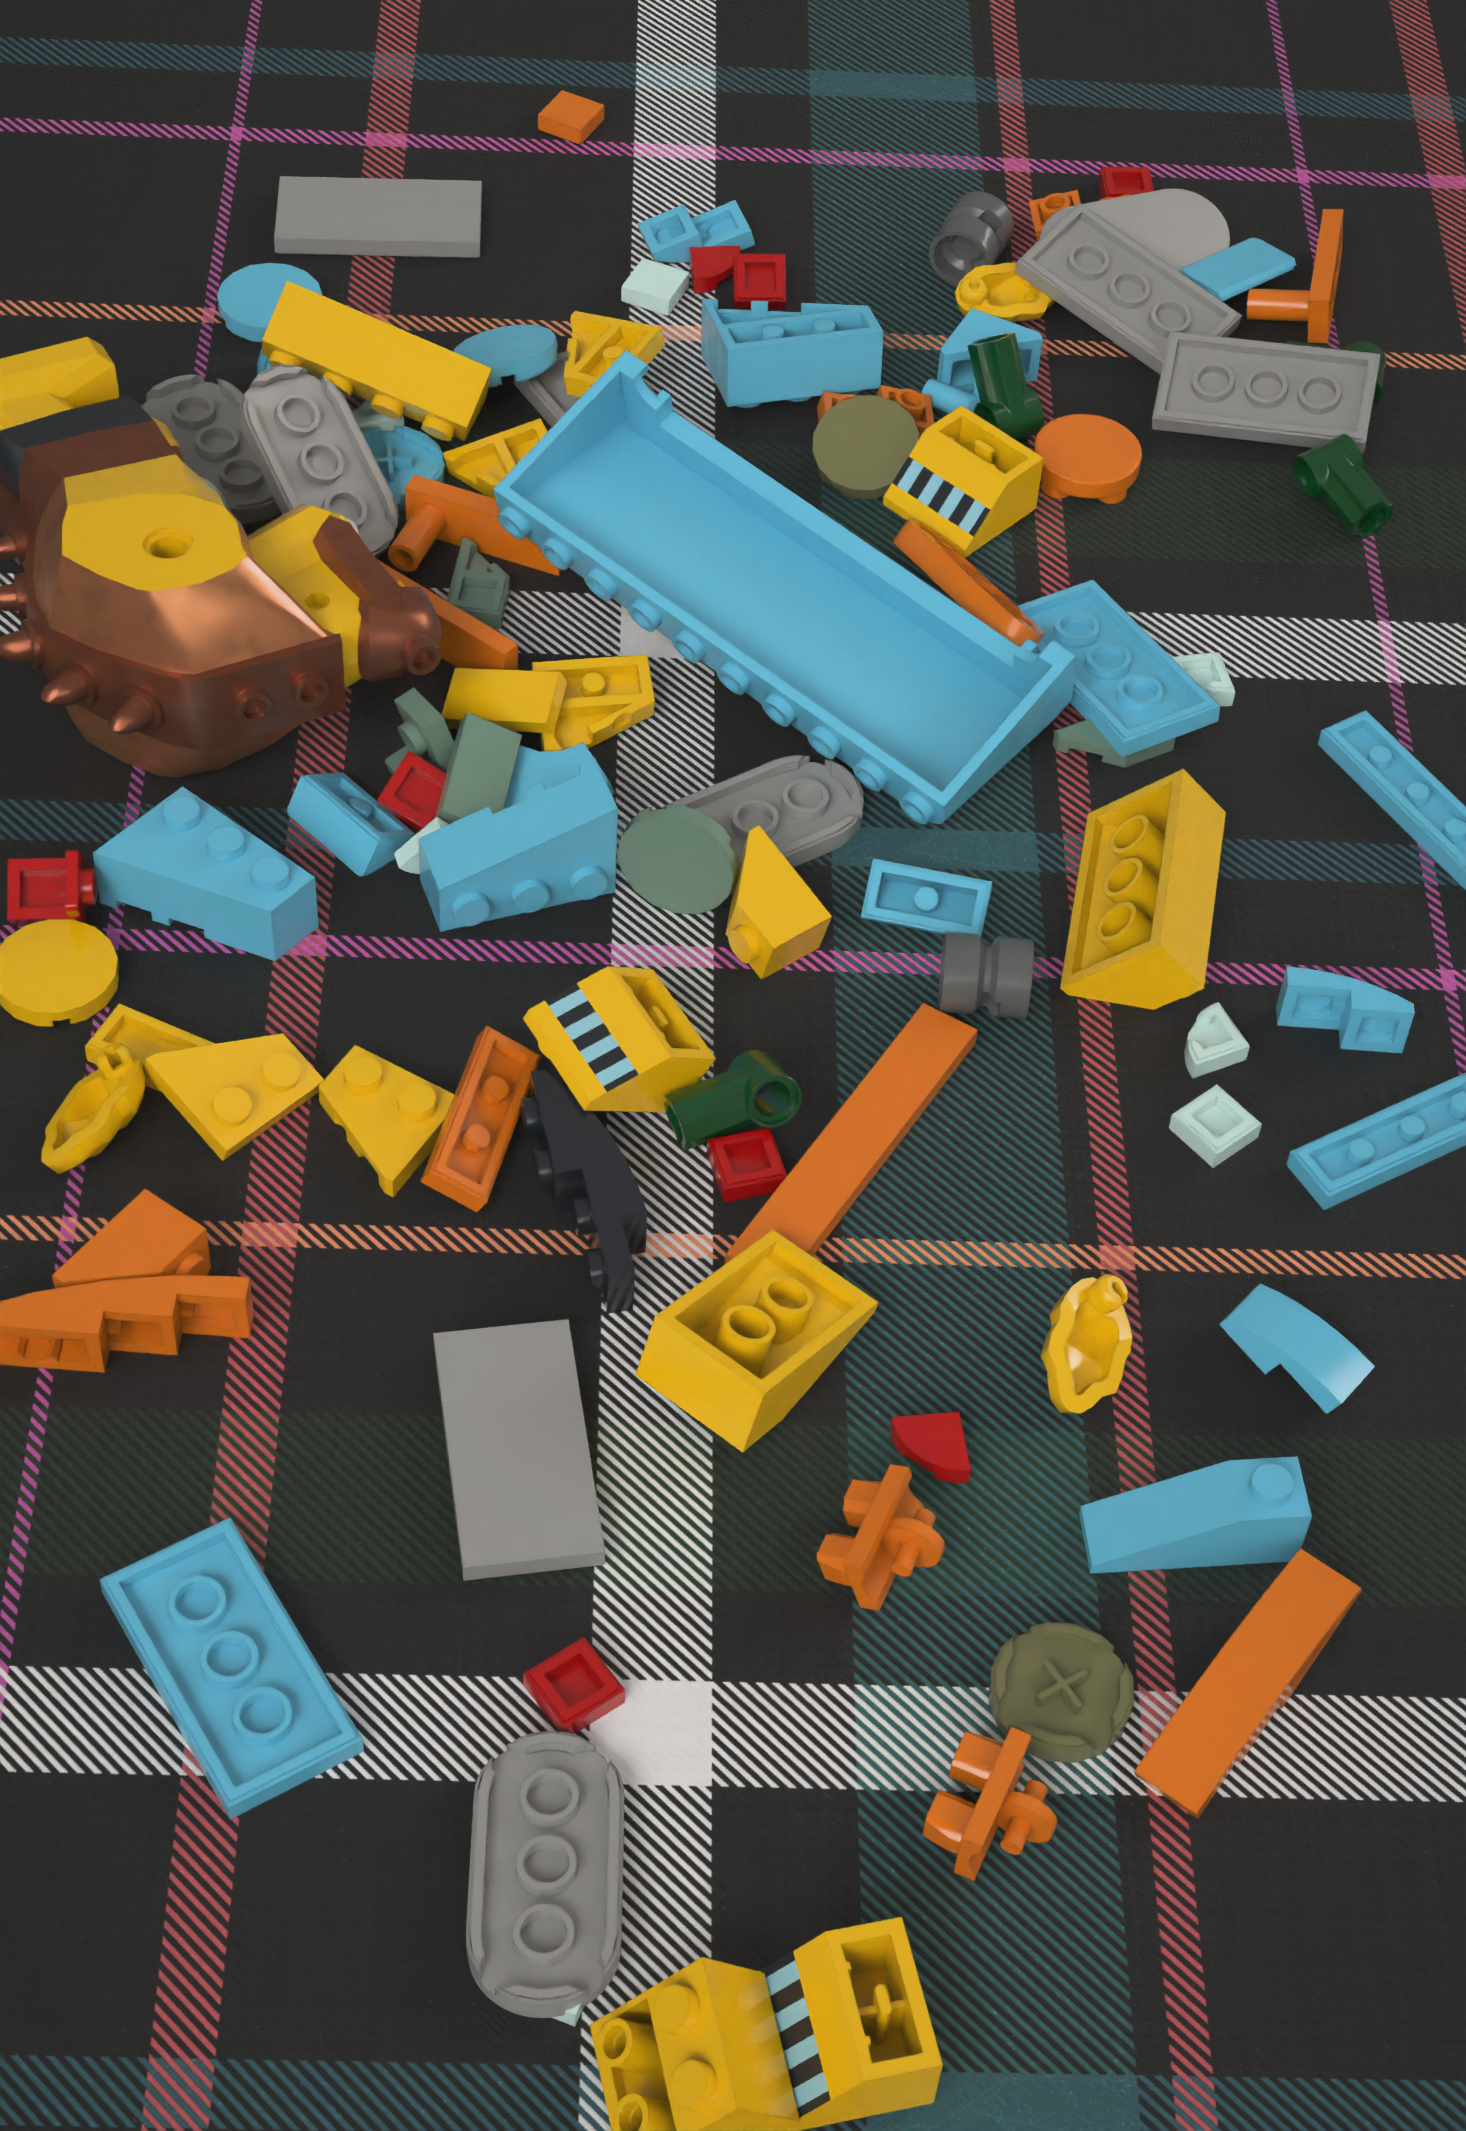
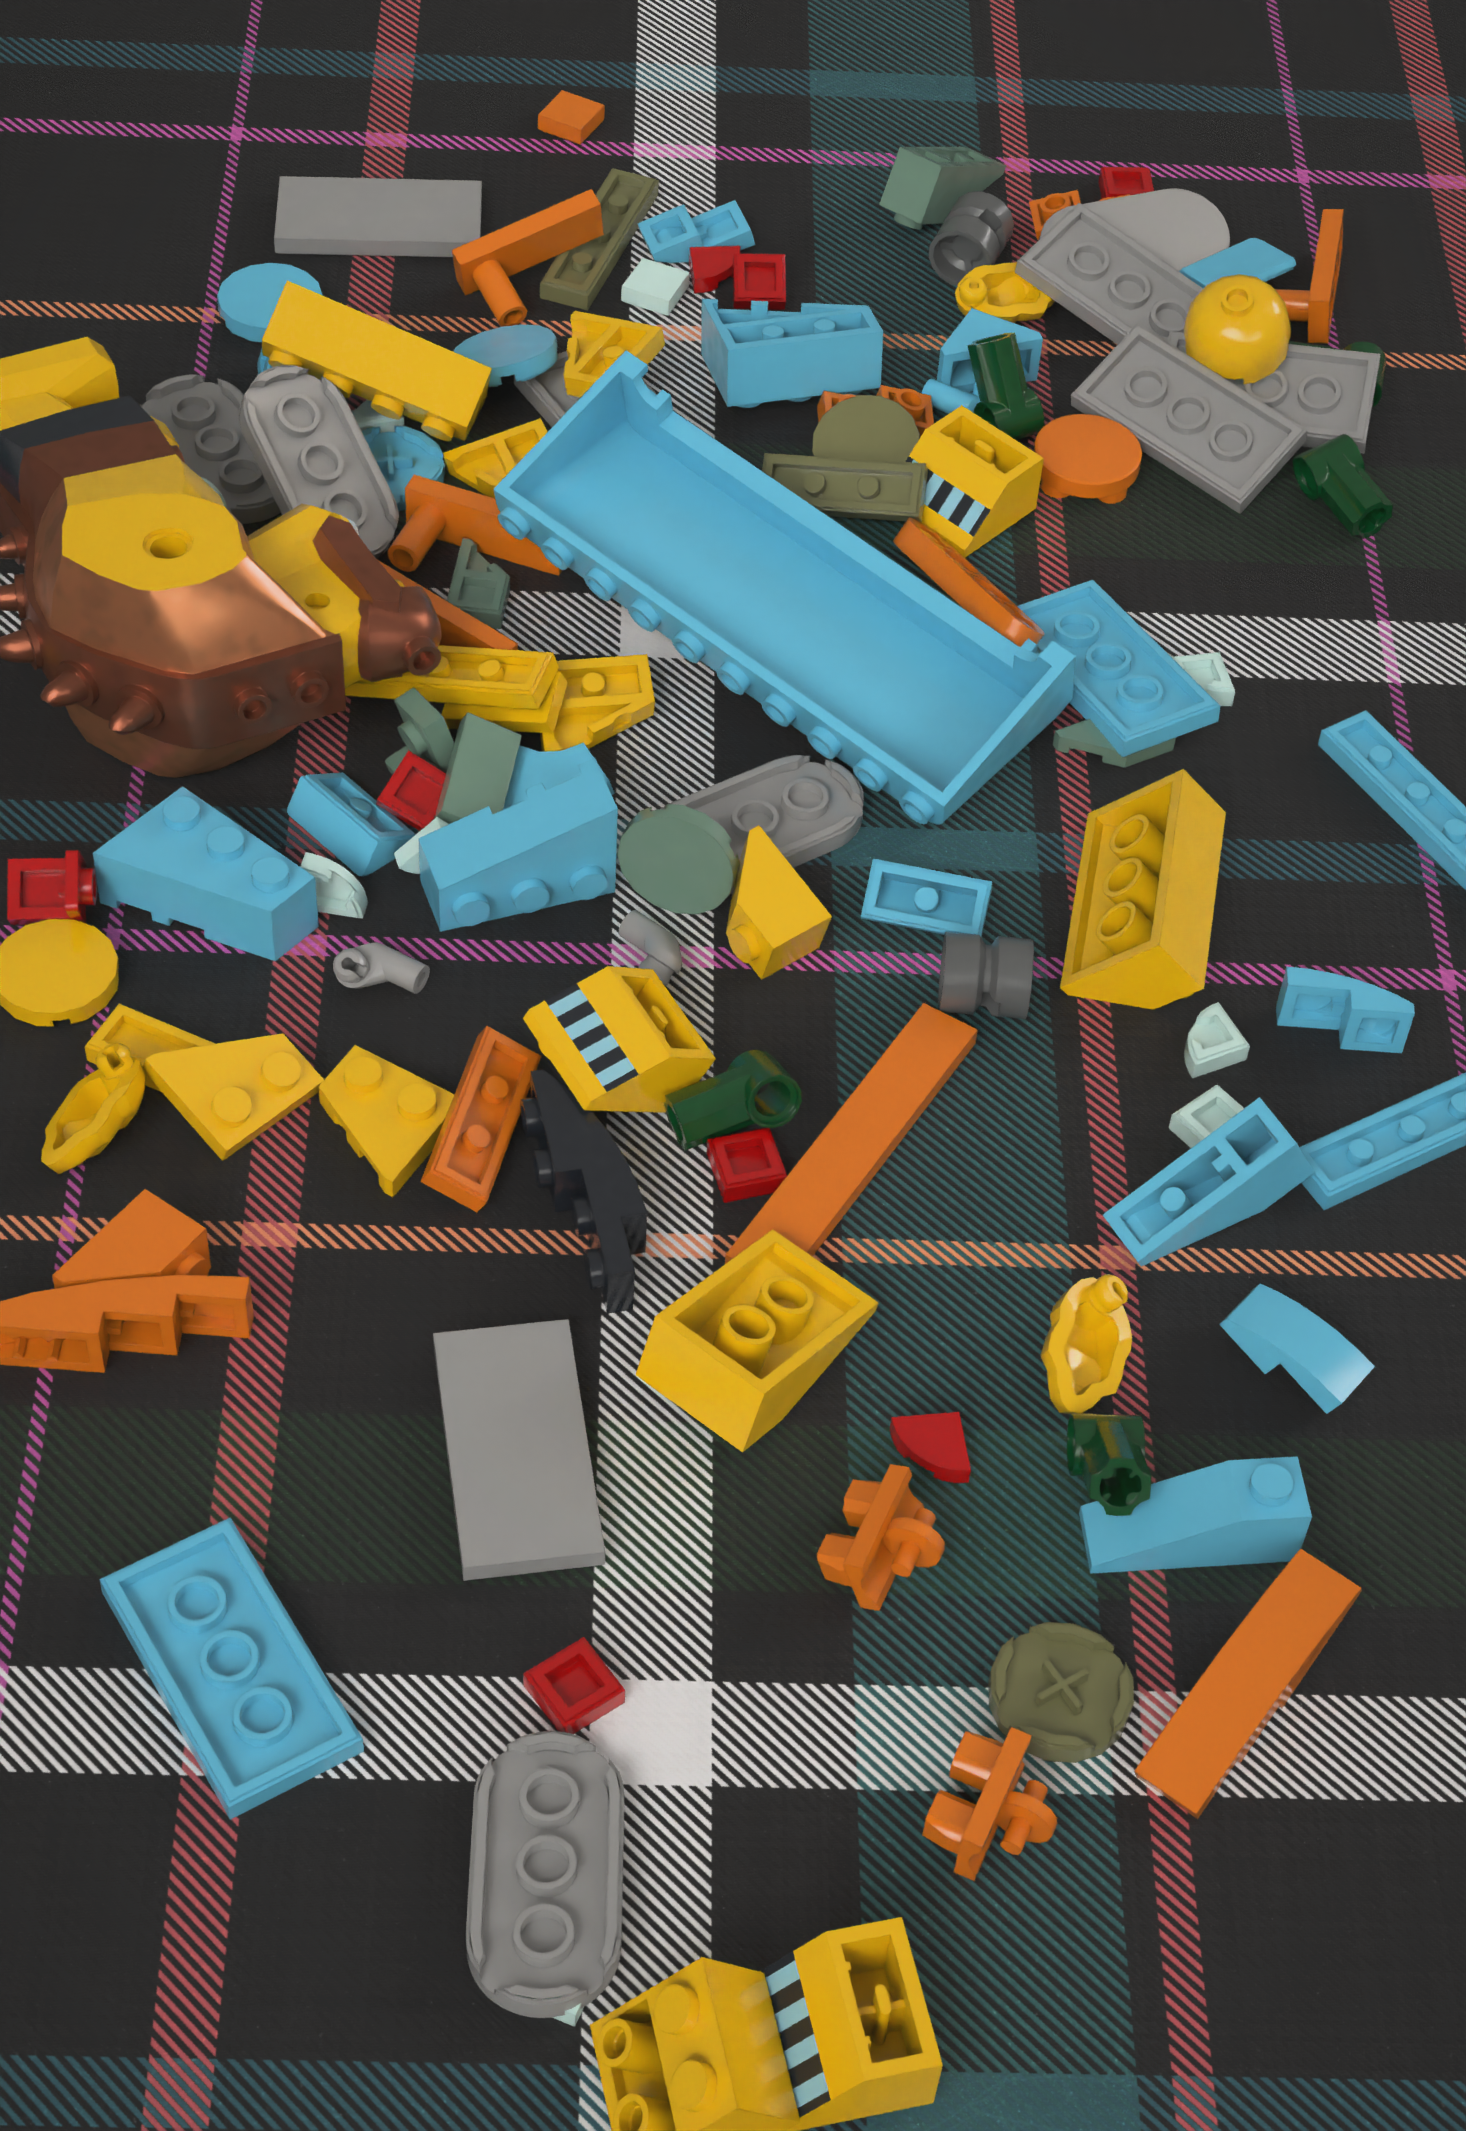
none -> light aqua tile [300,852,368,919]
none -> light grey arm [333,942,430,994]
none -> yellow tile [345,645,559,709]
none -> orange piece [452,189,604,327]
none -> olive tile [540,168,659,311]
none -> light grey arm [619,910,682,986]
none -> olive tile [762,453,928,522]
none -> sand green slope [879,147,1006,230]
none -> dark green piece [1067,1413,1152,1516]
none -> light grey tile [1071,324,1307,514]
none -> medium azure slope [1103,1097,1315,1267]
none -> yellow cylinder [1184,274,1291,384]

